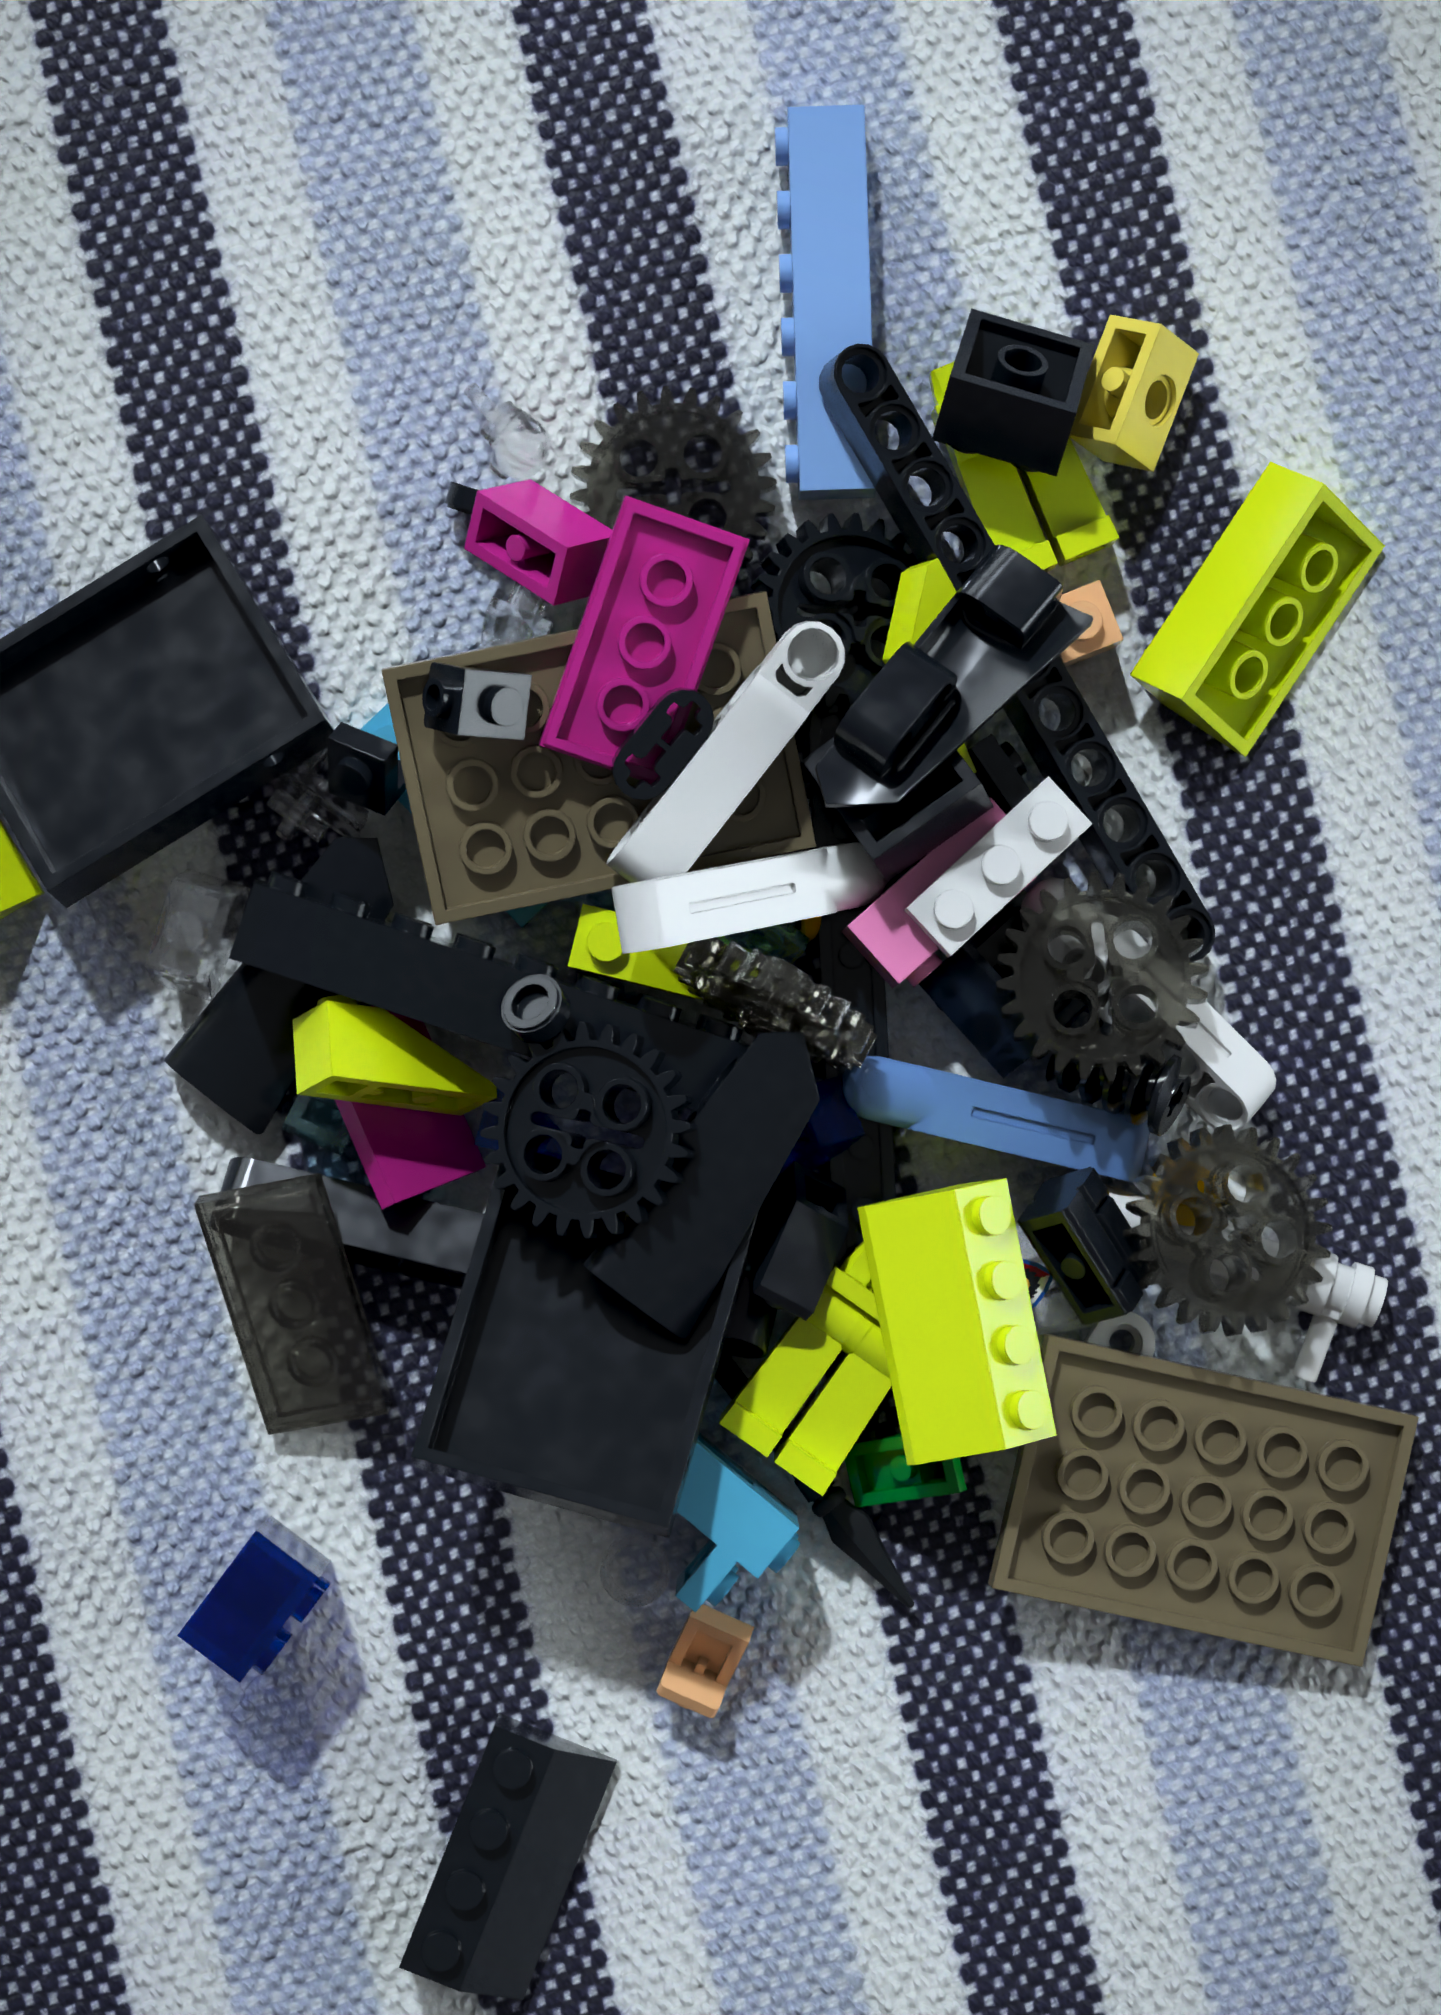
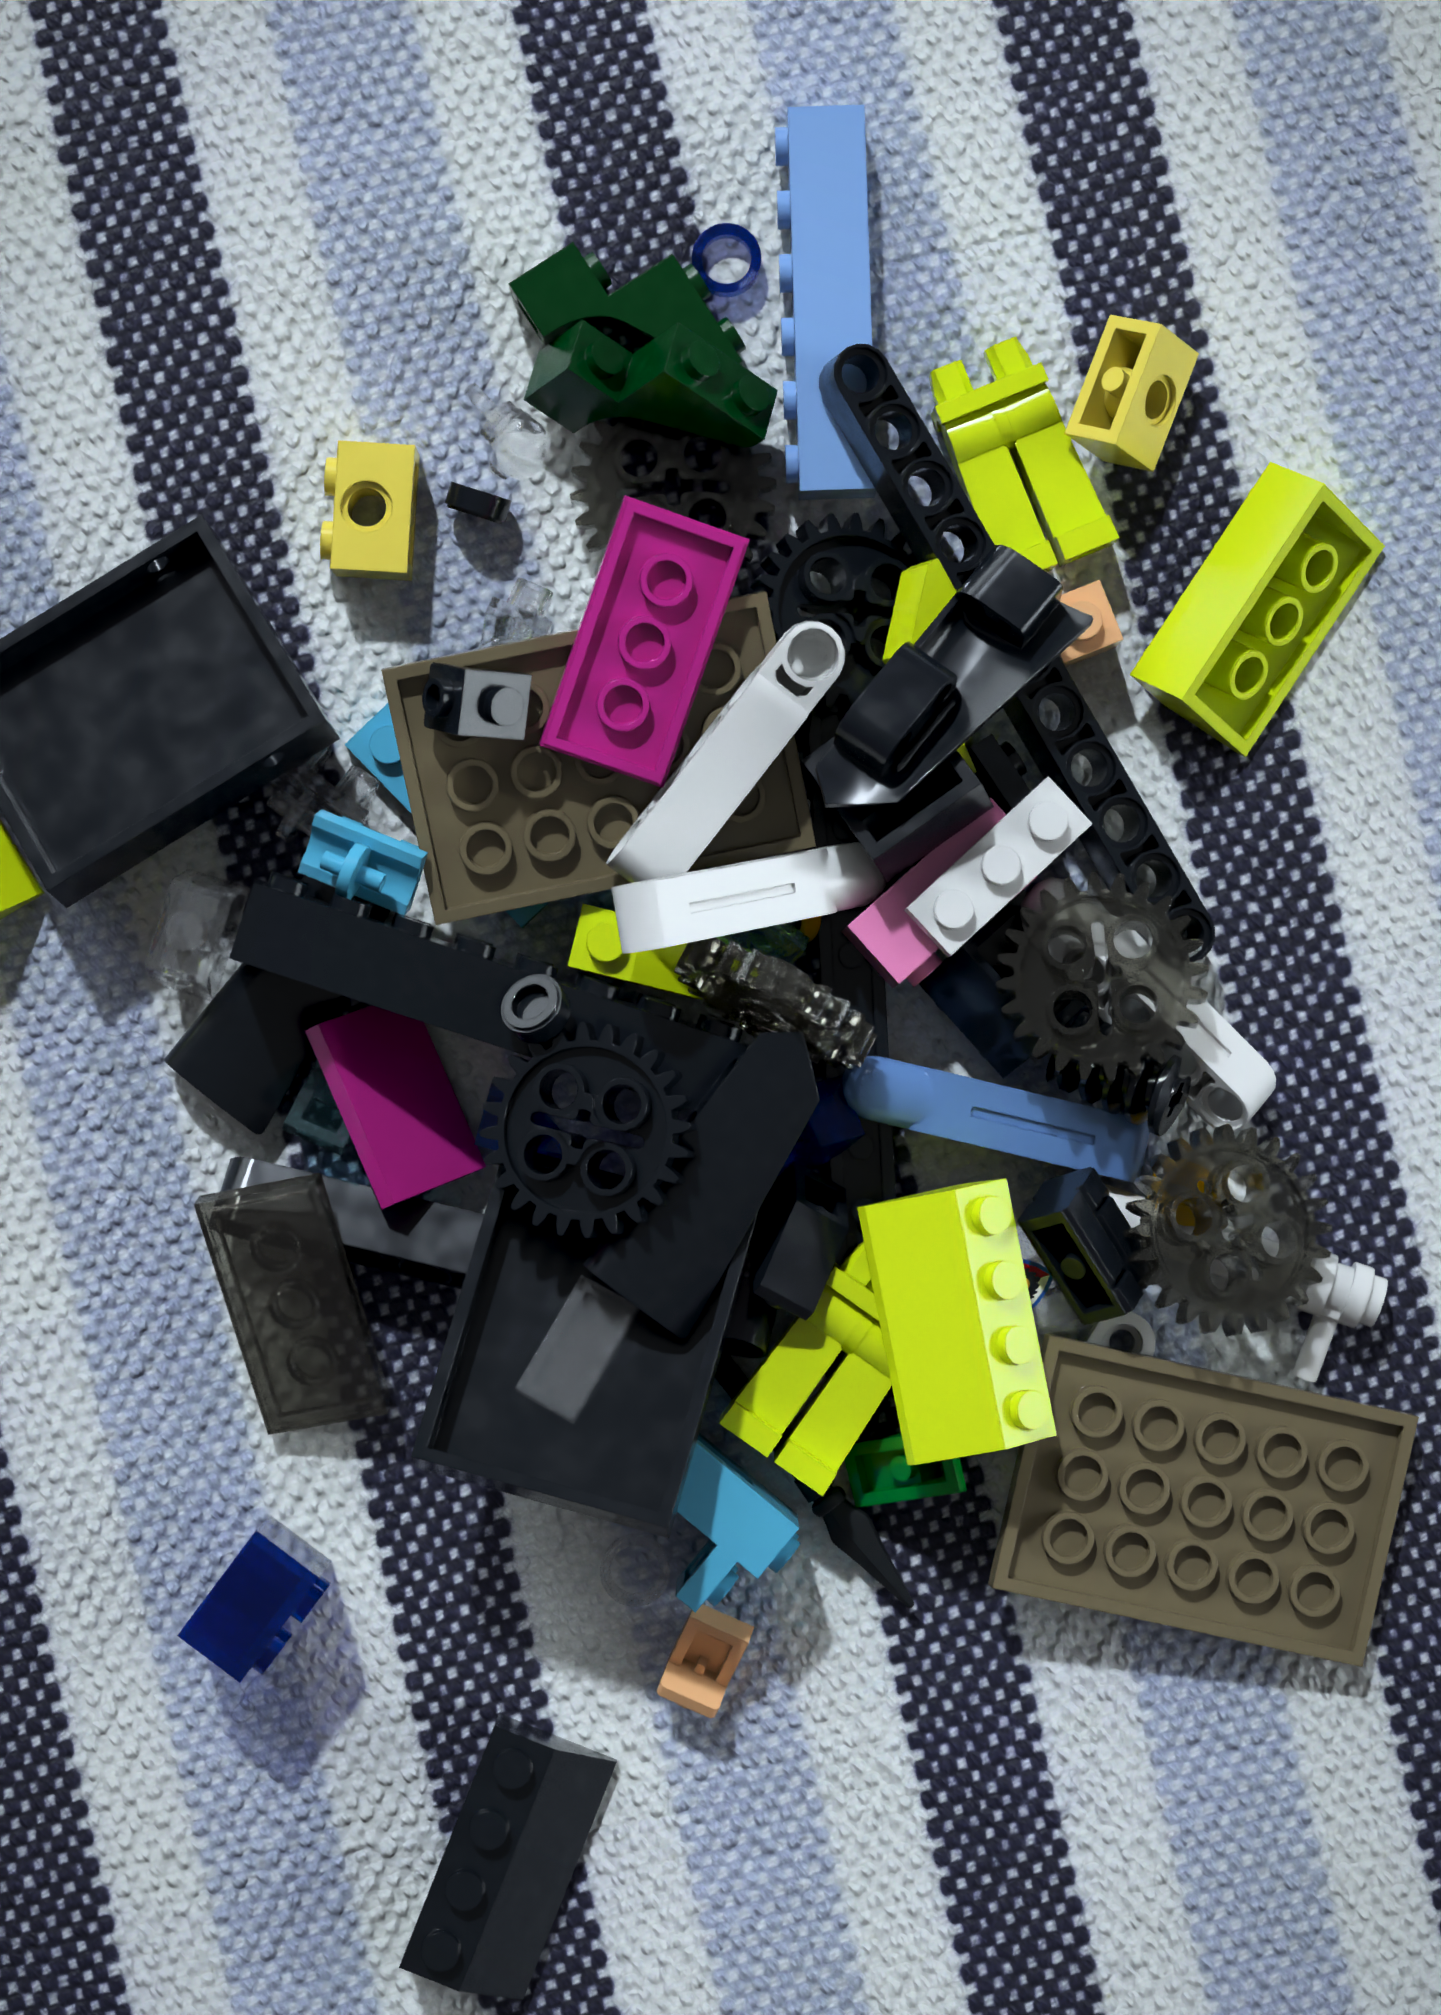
neon yellow slope [292,995,497,1116] -> none
black bracket [328,722,406,816] -> none
dark pink brick [464,479,612,606] -> none
black beam [611,687,714,800] -> none
black slope [932,308,1095,476] -> none
none -> medium azure hips [298,809,428,915]
none -> light yellow brick [320,440,420,581]
none -> dark green arch [508,242,746,365]
none -> clear tile [515,1275,639,1424]
none -> dark green arch [524,320,778,447]
none -> clear blue piece [692,223,761,297]

